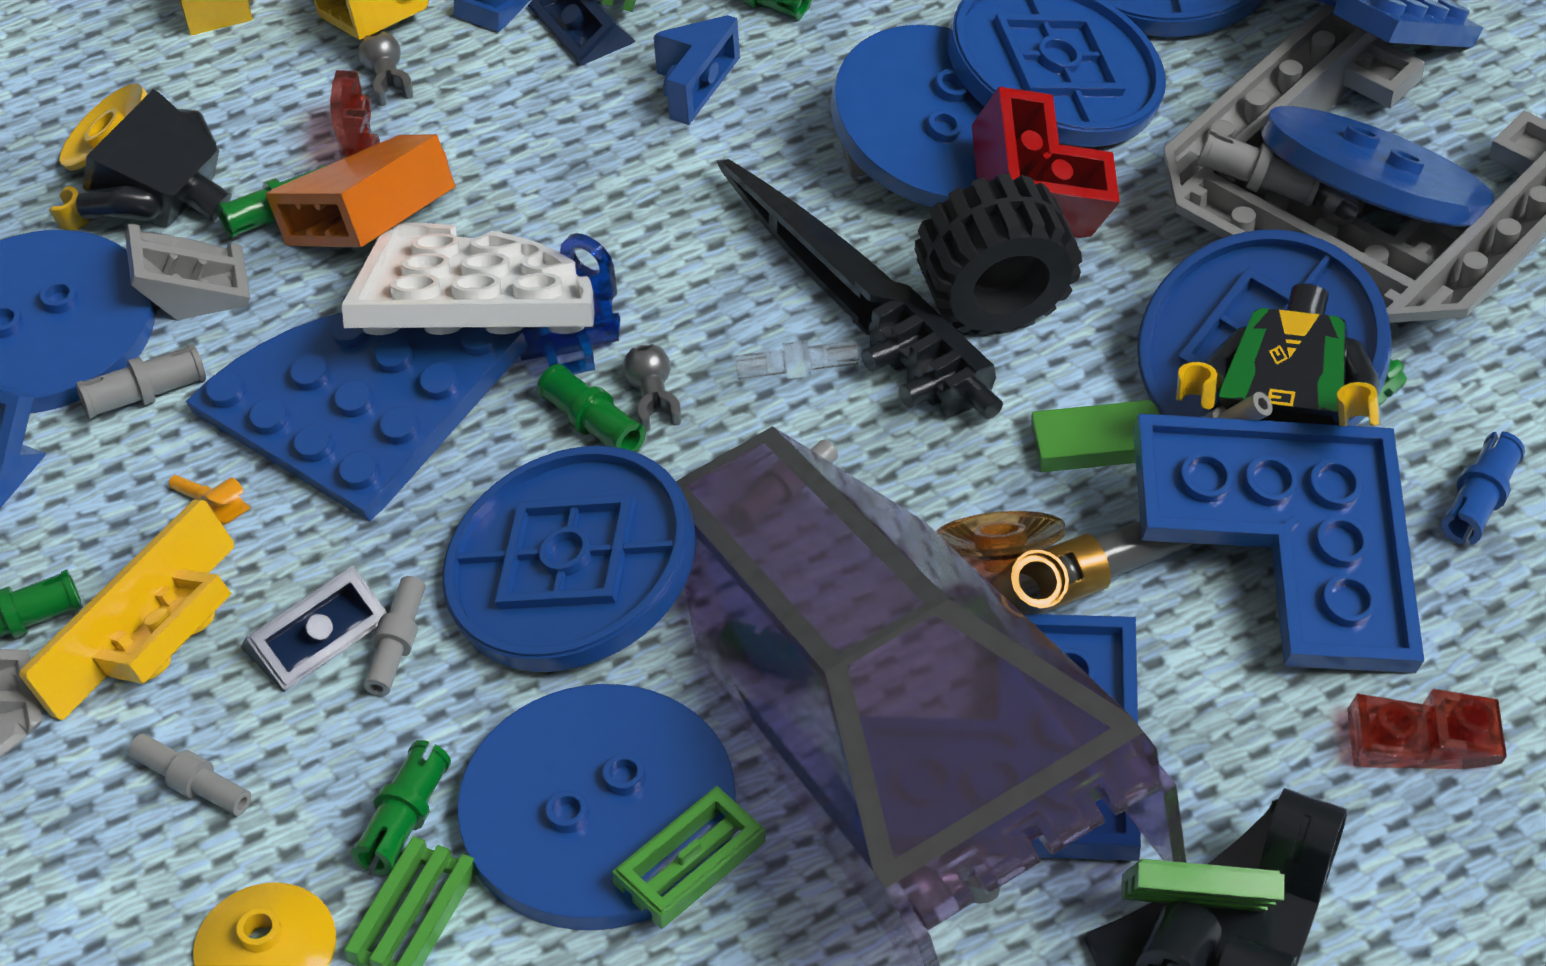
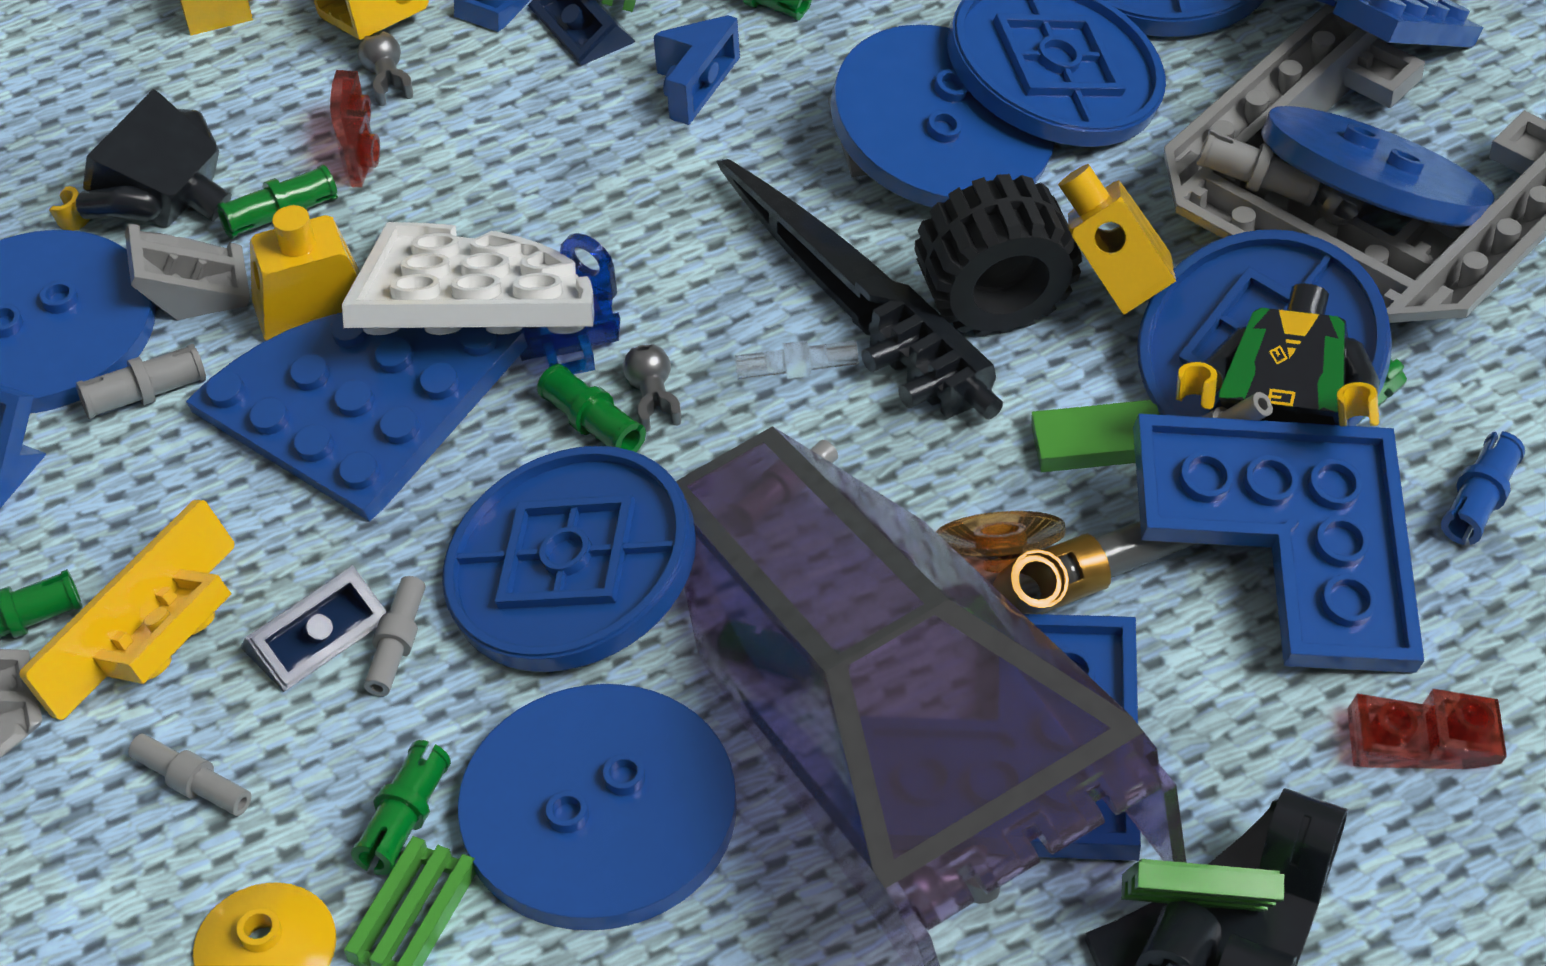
yellow dish [59,83,147,171] -> none
light orange hand [169,475,251,525] -> none
orange slope [265,134,456,247] -> none
bright green tile [612,786,766,929] -> none
red brick [971,87,1120,238] -> none
none -> yellow torso [250,205,360,341]
none -> yellow torso [1058,164,1176,315]

